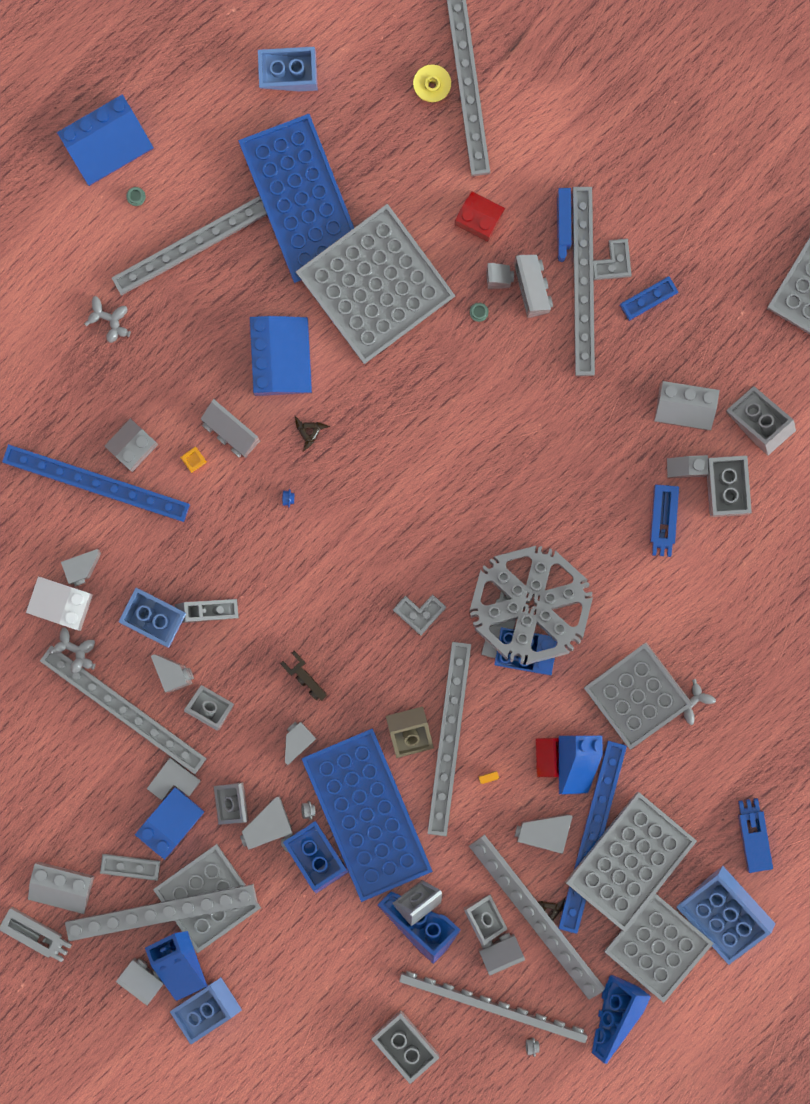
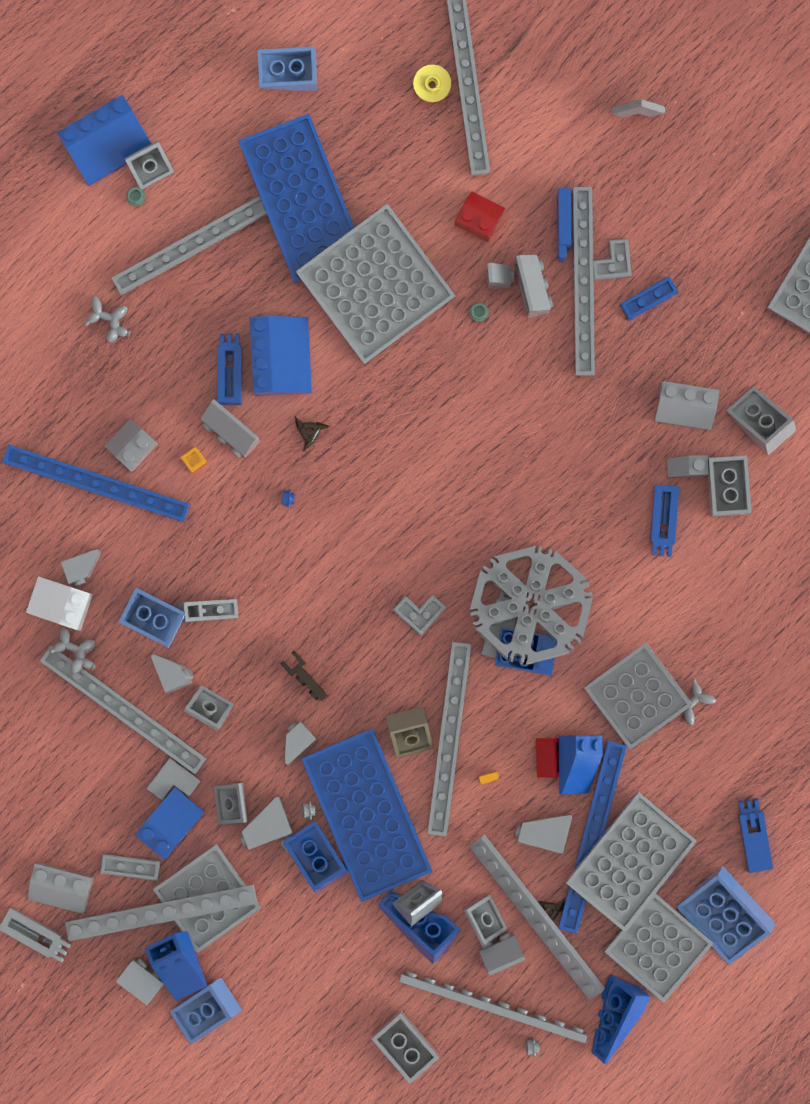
none -> light grey slope [124,141,174,189]
none -> blue hinge [217,334,242,405]
none -> light grey tile [612,99,665,118]

